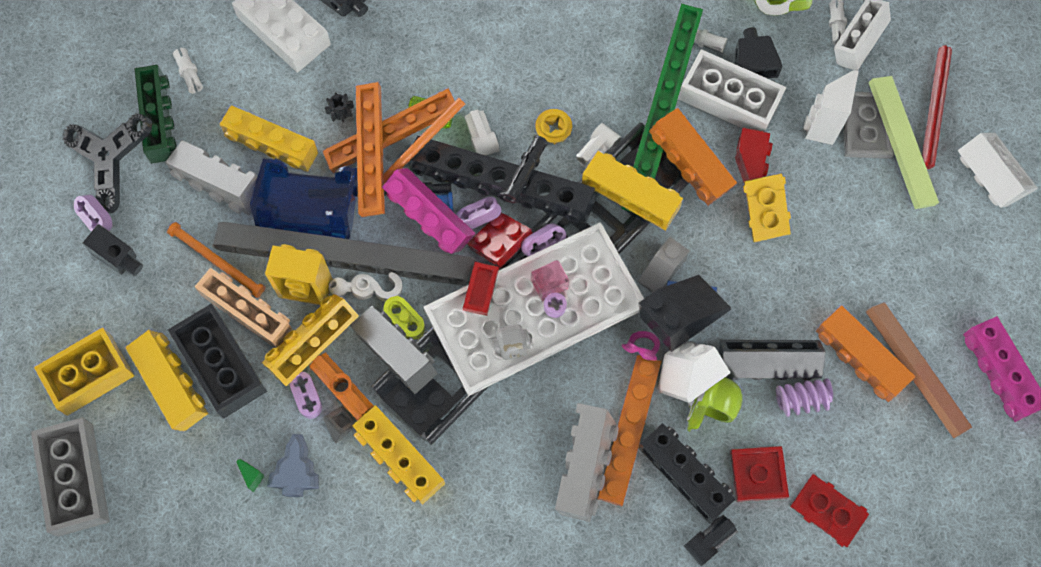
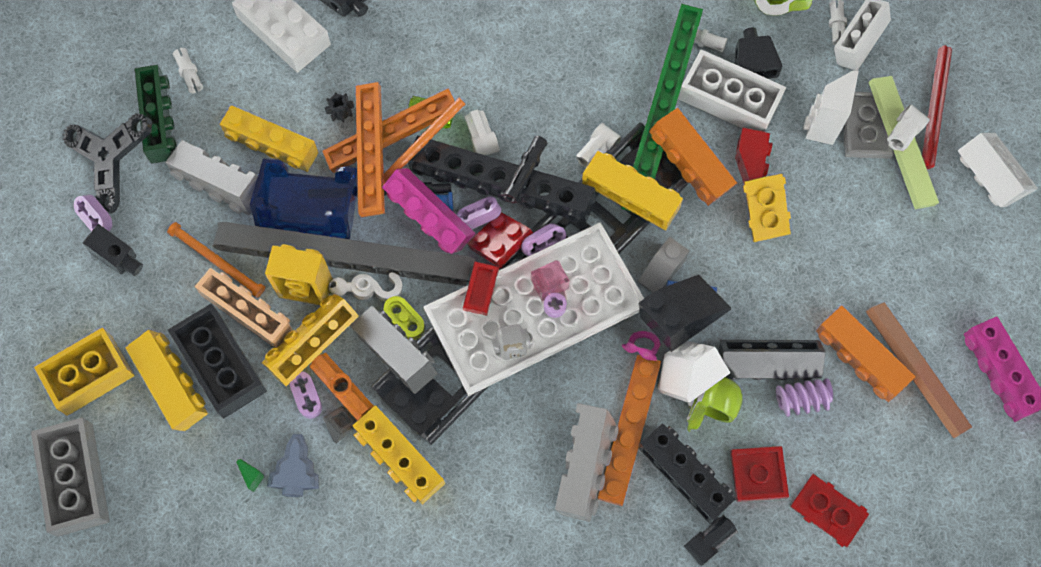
yellow gear [535,109,572,145] -> none
none -> white piece [887,104,930,152]

